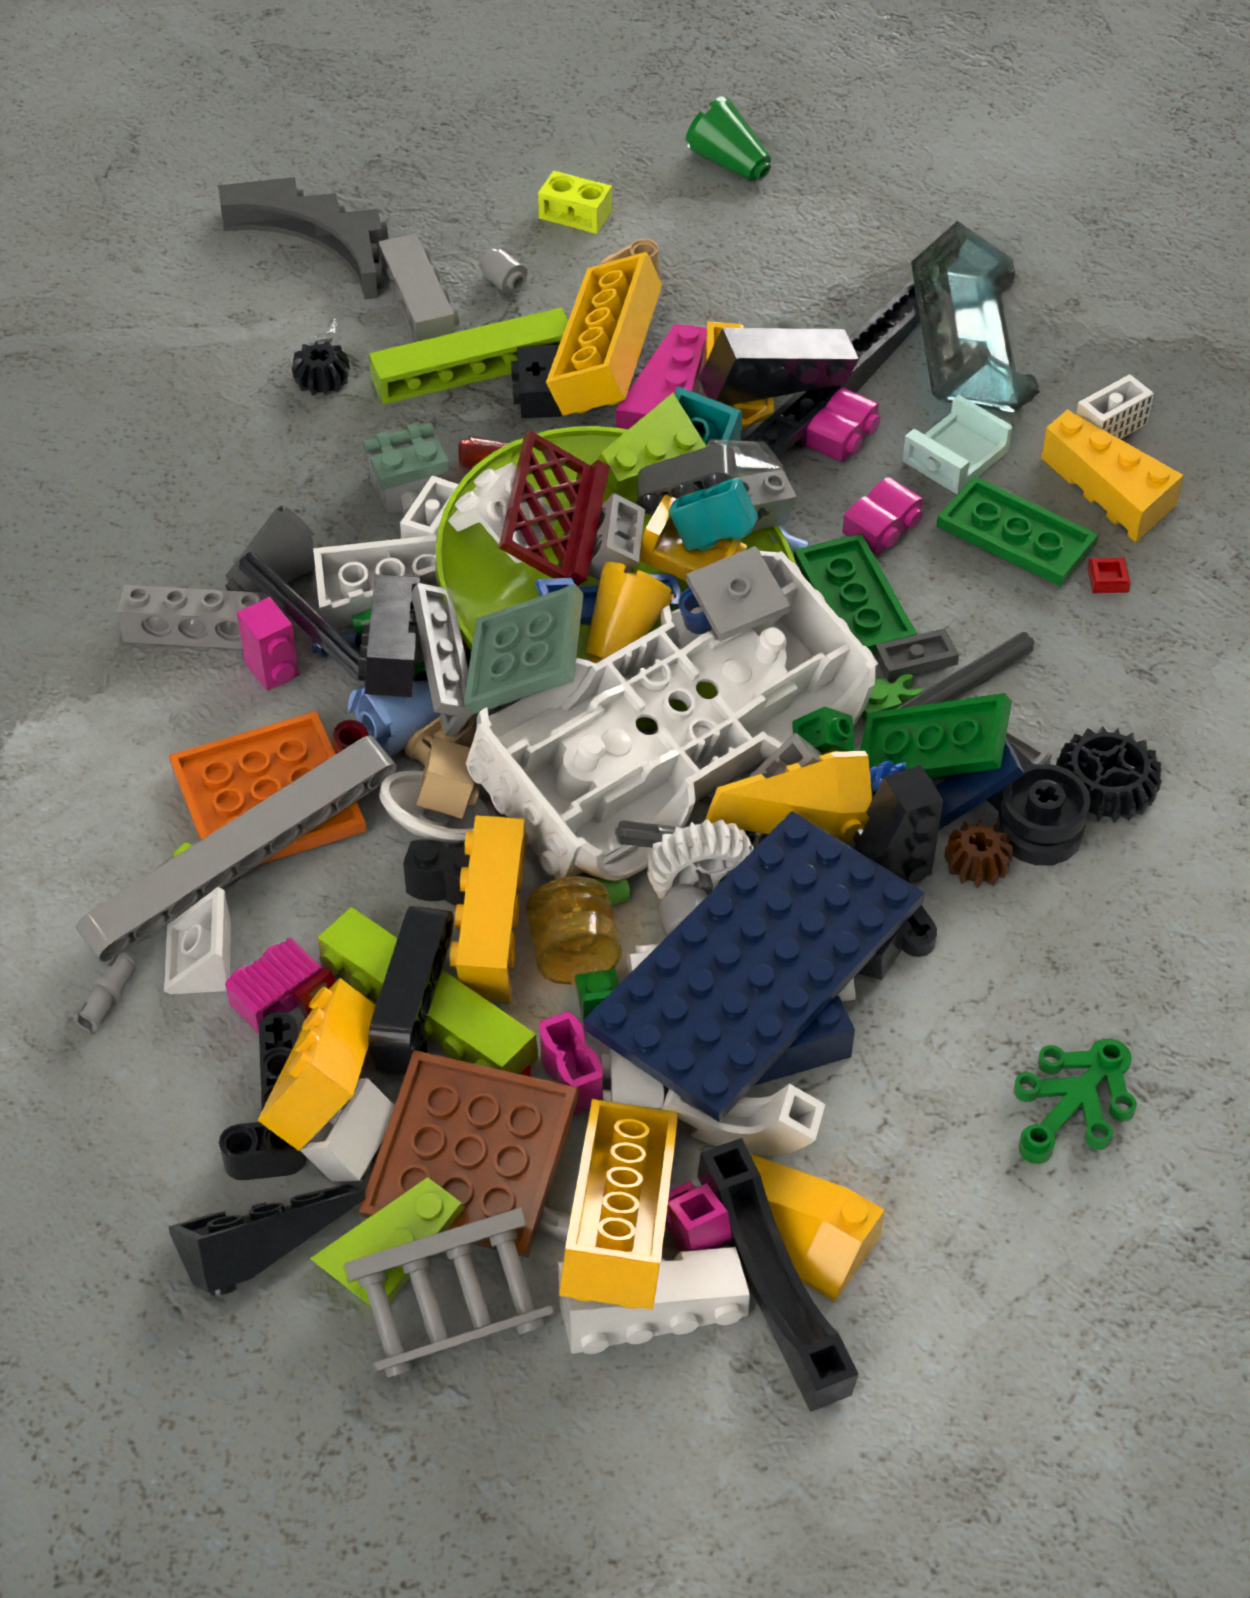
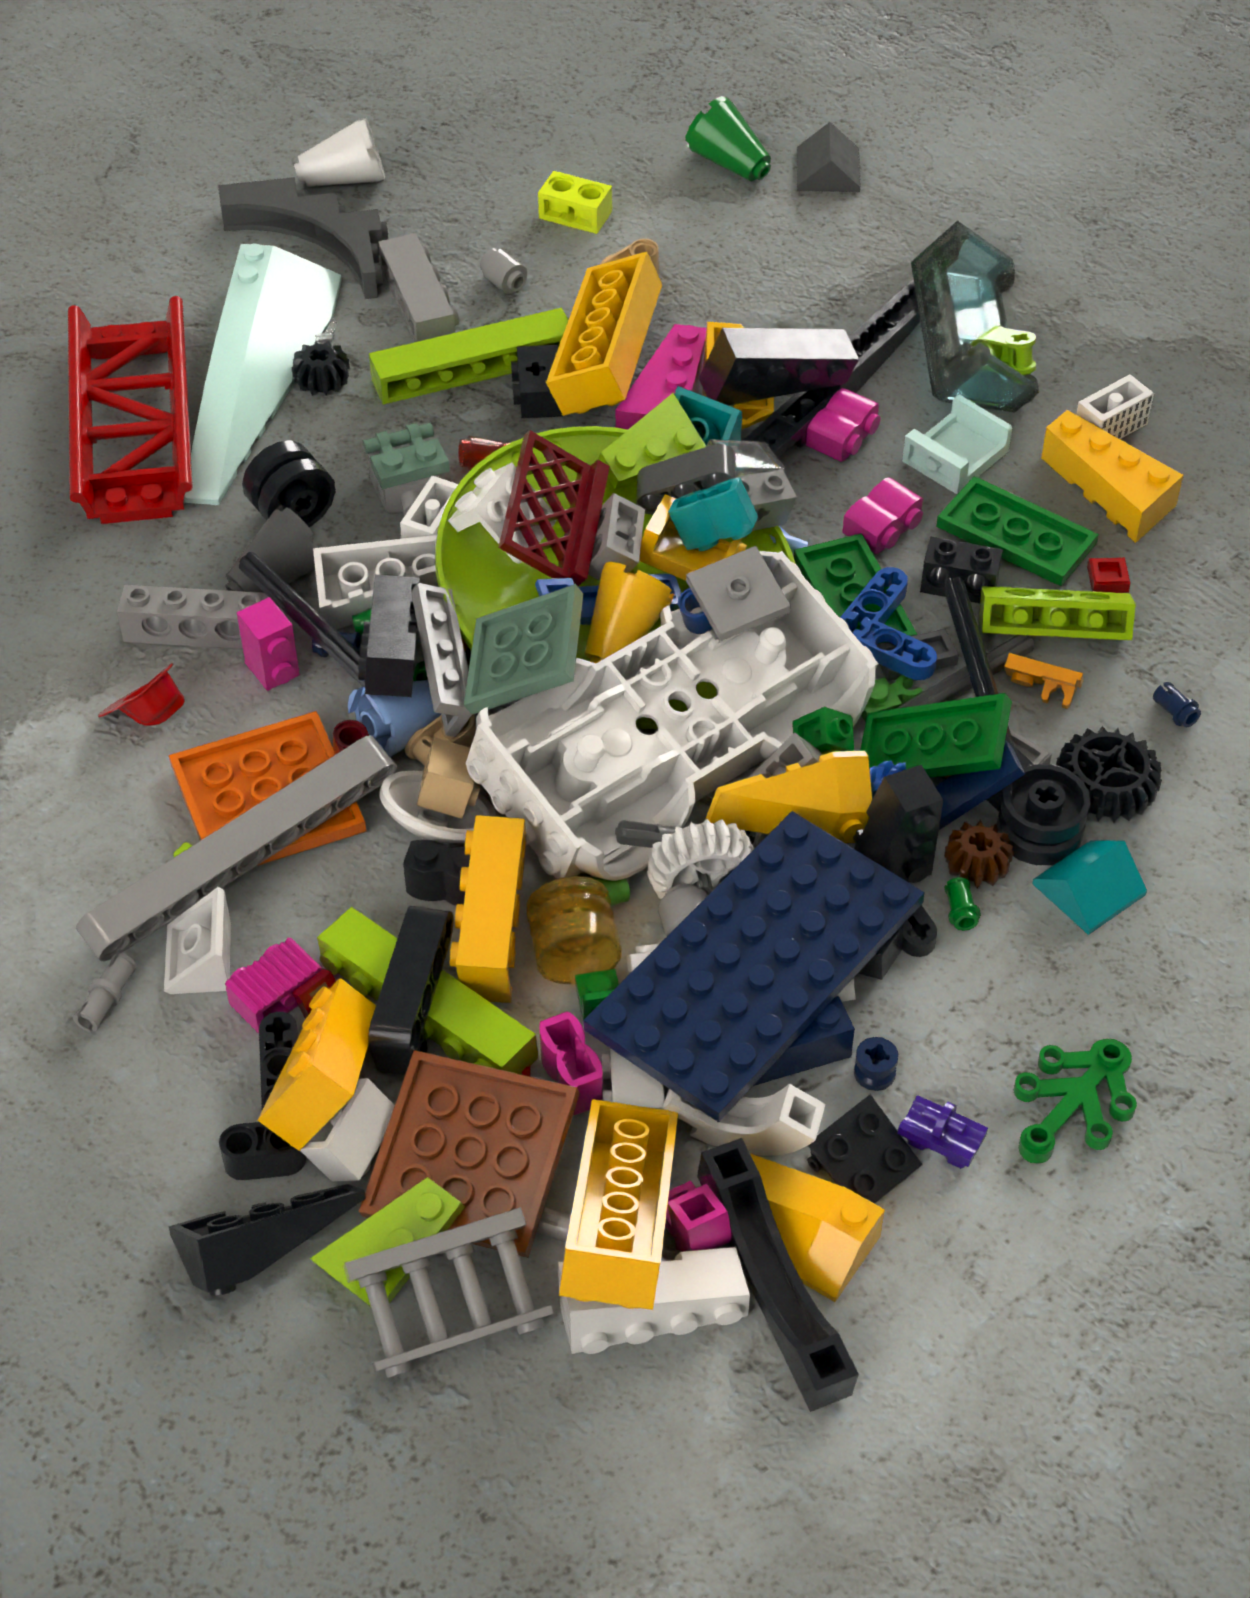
none -> red piece [68,296,193,524]
none -> red piece [98,663,185,726]
none -> light aqua wedge [184,244,342,505]
none -> black wheel [242,440,336,527]
none -> white cone [294,118,385,187]
none -> dark grey slope [797,122,860,192]
none -> black hinge [807,1094,923,1204]
none -> blue beam [840,567,937,680]
none -> dark blue wheel [854,1037,899,1091]
none -> dark purple hips [897,1095,988,1169]
none -> black brick [920,536,1003,603]
none -> black axle [943,576,1014,745]
none -> green pin [944,877,981,931]
none -> lime piece [969,326,1036,376]
none -> lime brick [979,586,1136,640]
none -> light orange plate [1005,653,1083,709]
none -> teal slope [1032,840,1147,935]
none -> dark blue pin [1153,682,1201,728]

